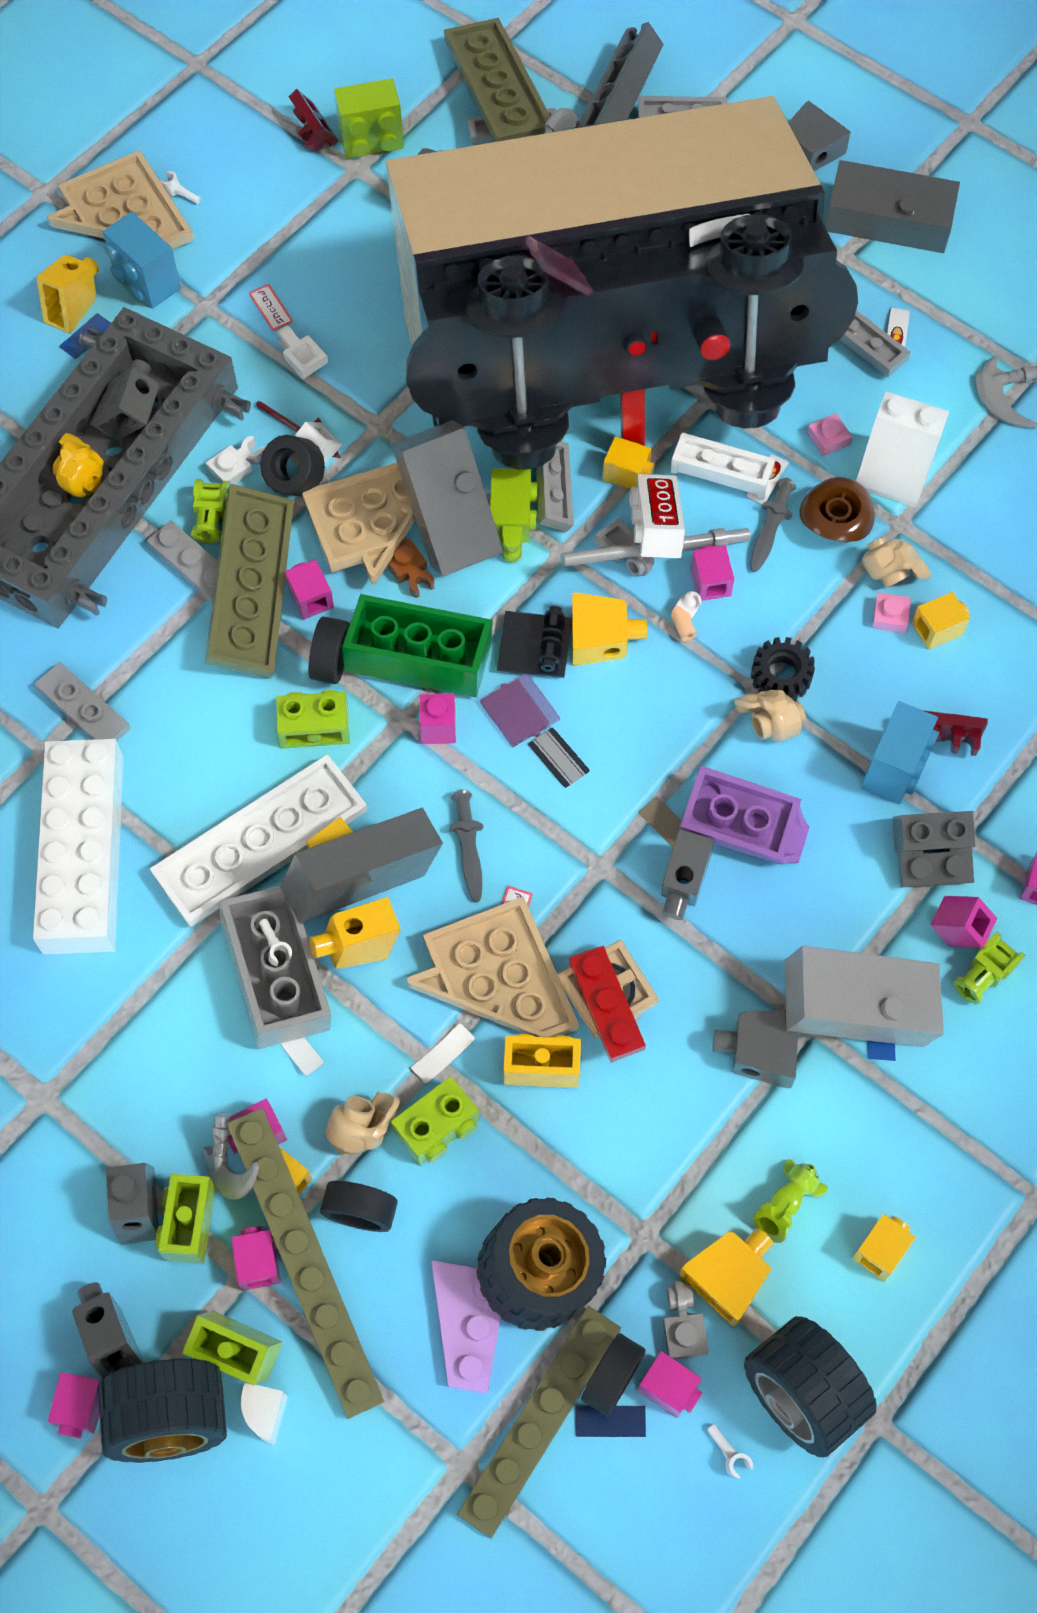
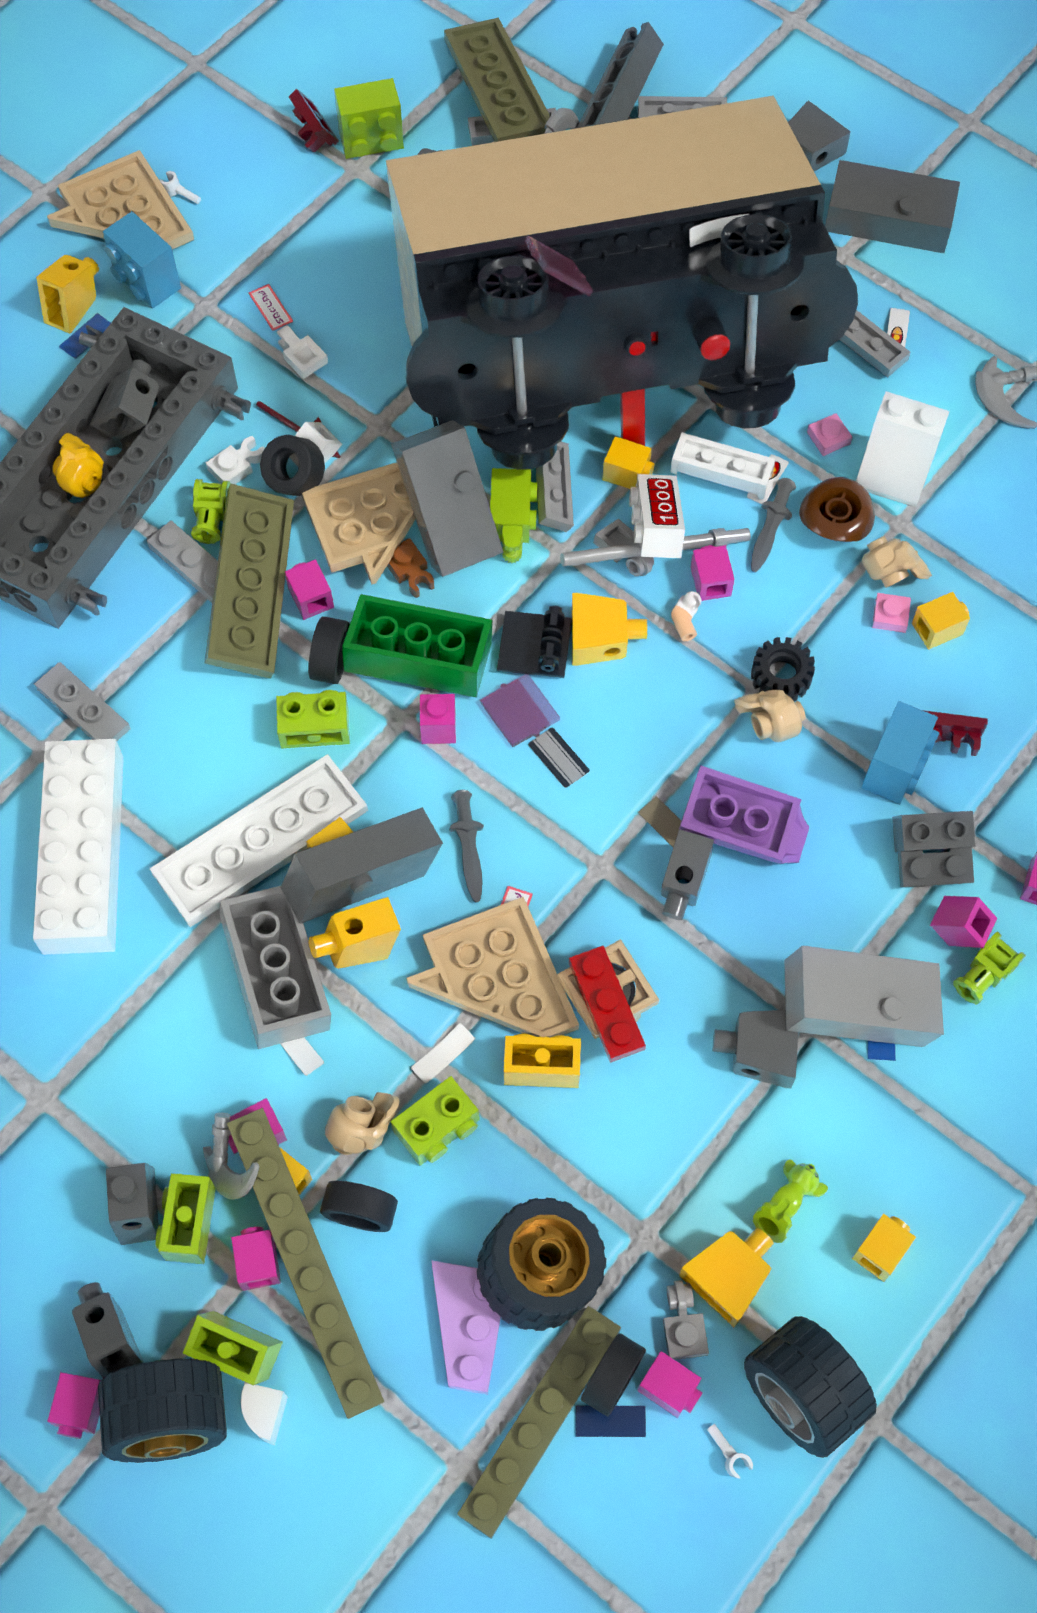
white hand [259,919,292,966] -> none

